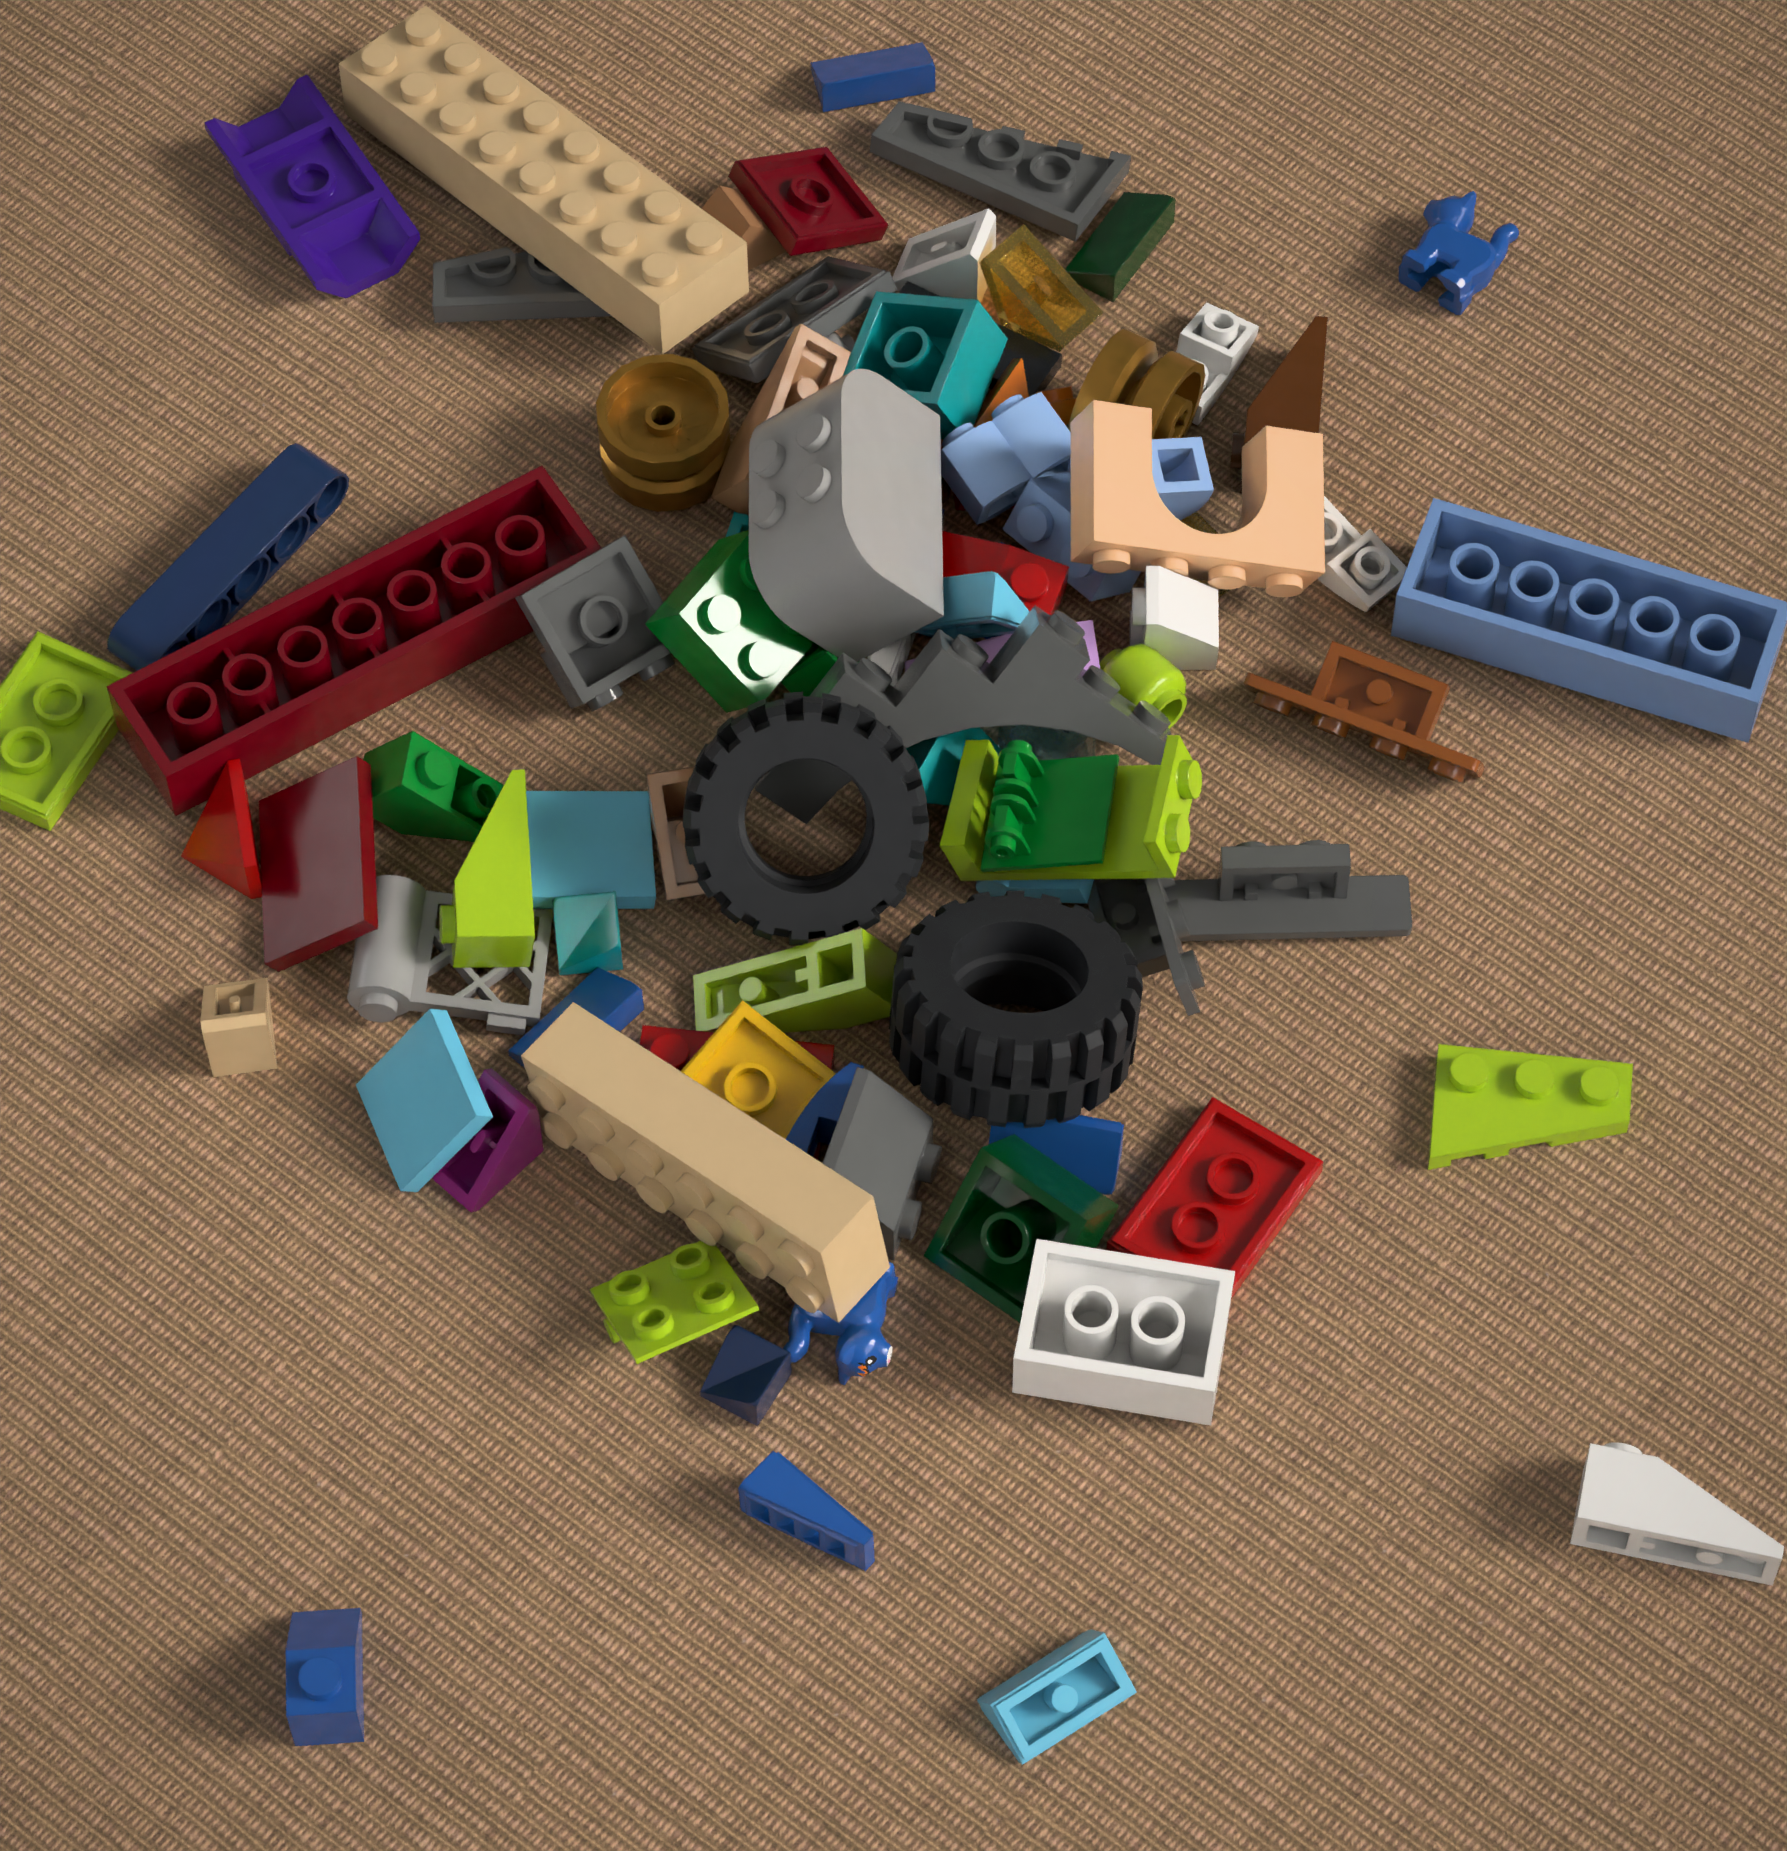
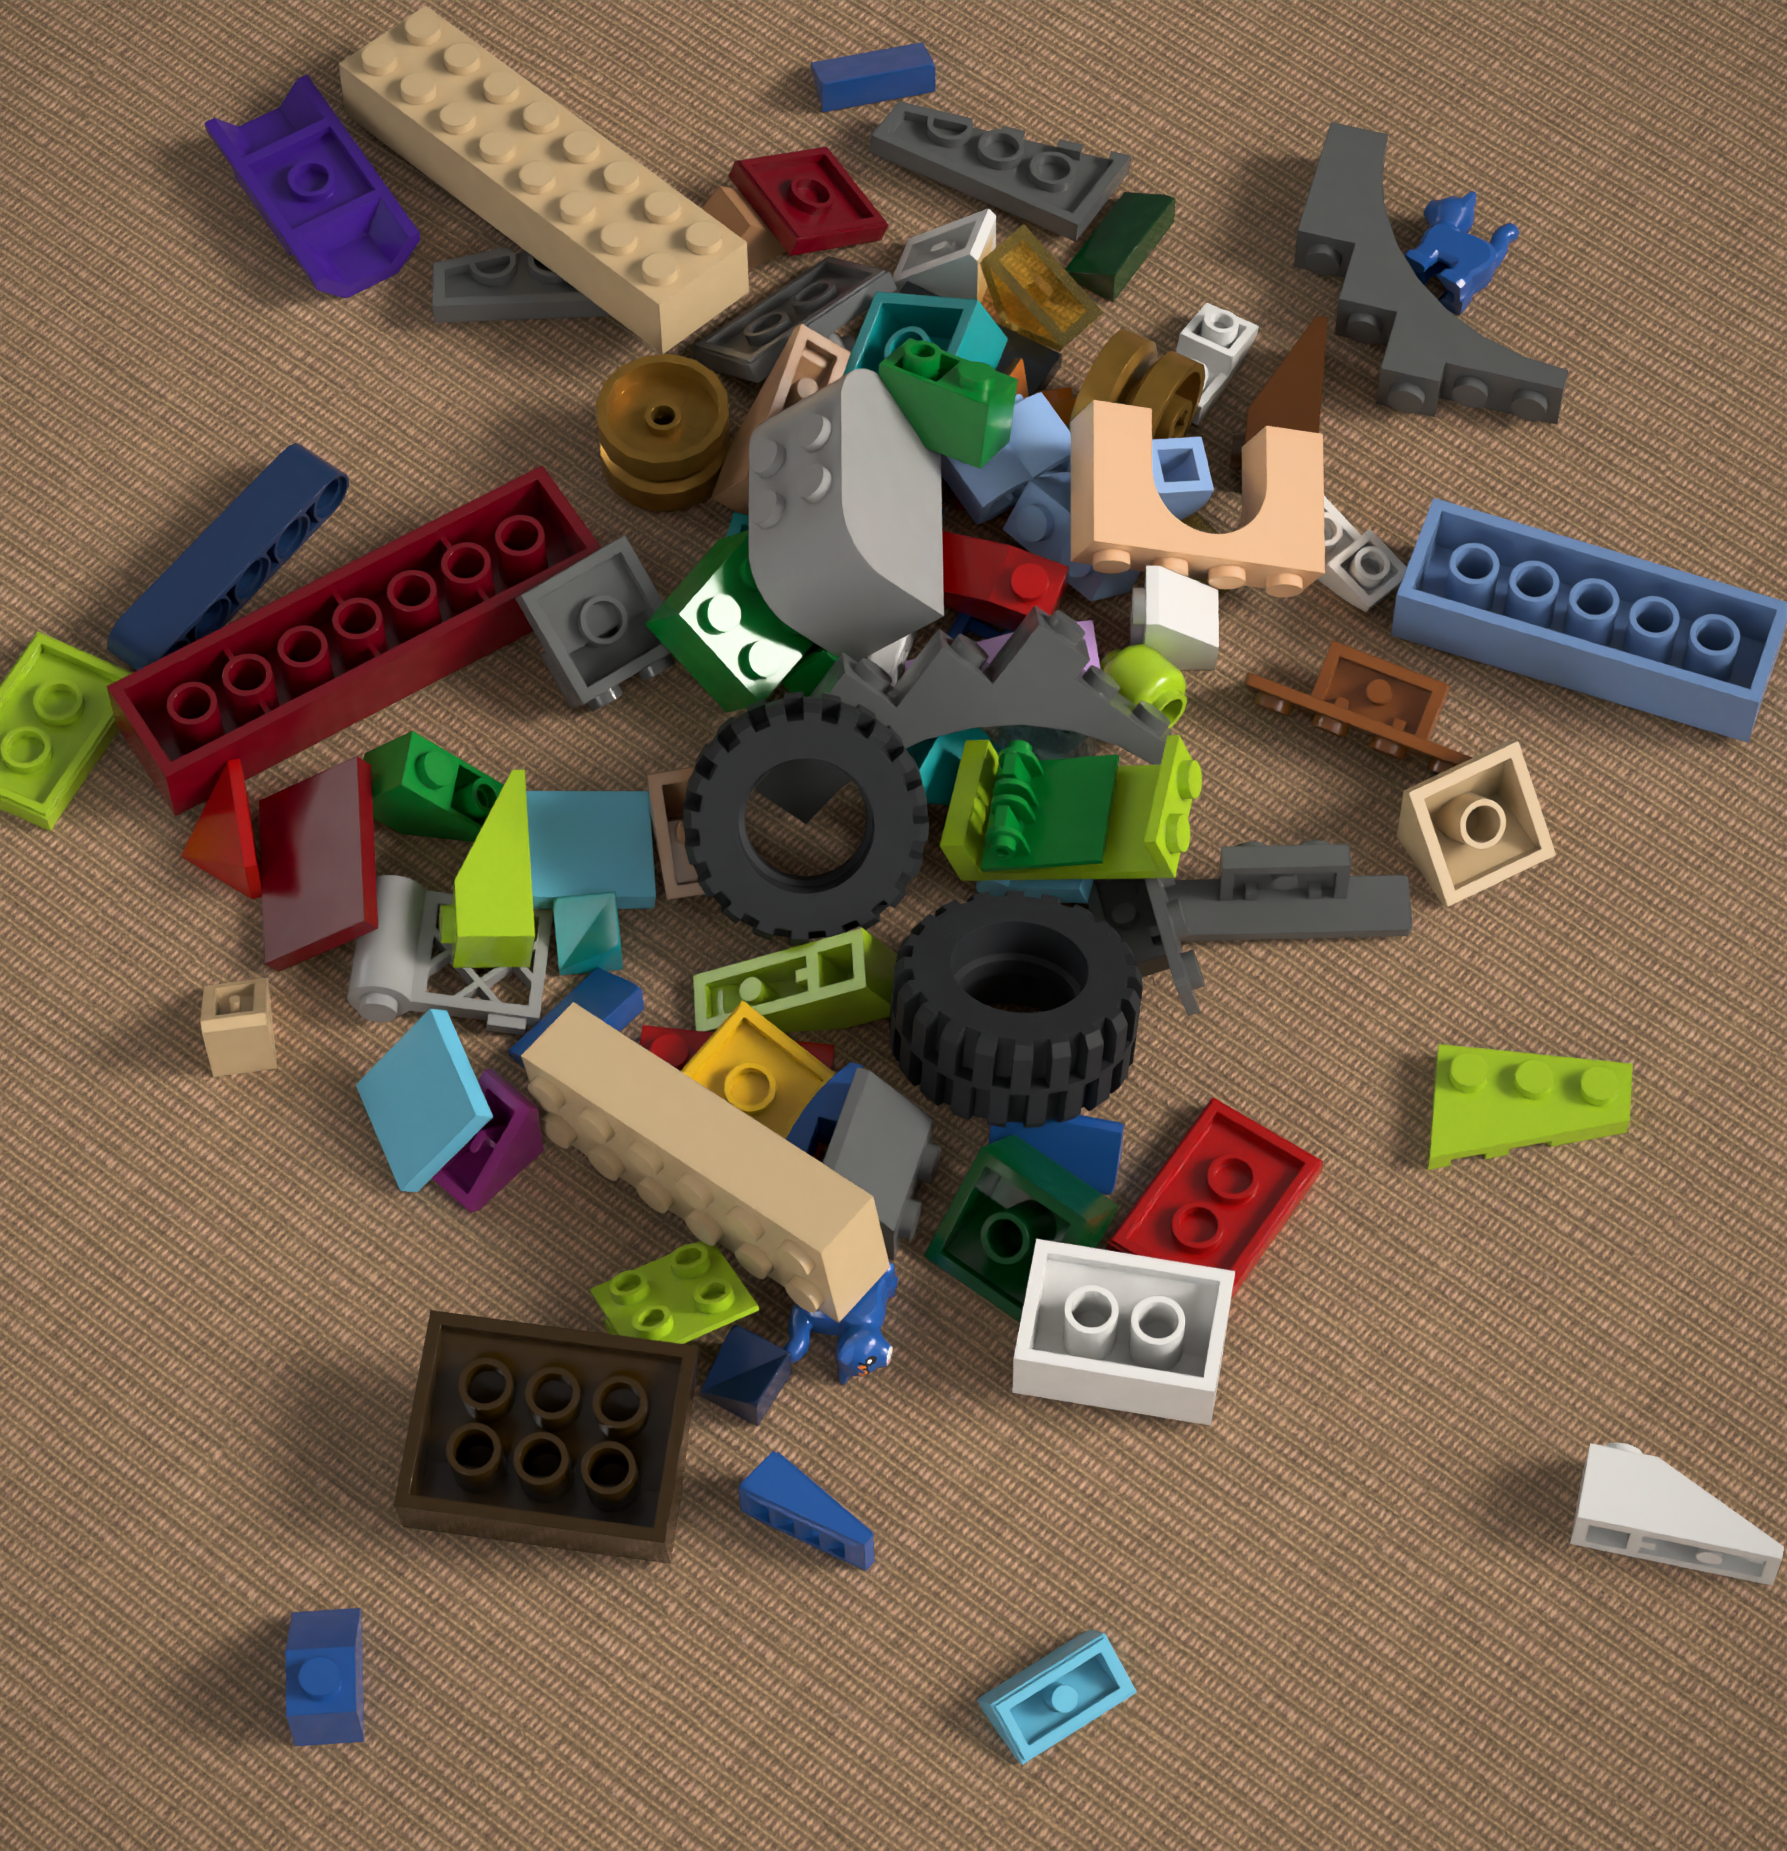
medium azure slope [915,571,1030,639] -> none
none -> dark brown slope [394,1310,699,1564]
none -> green slope [878,338,1018,469]
none -> dark grey arch [1294,122,1568,424]
none -> tan slope [1397,739,1556,907]

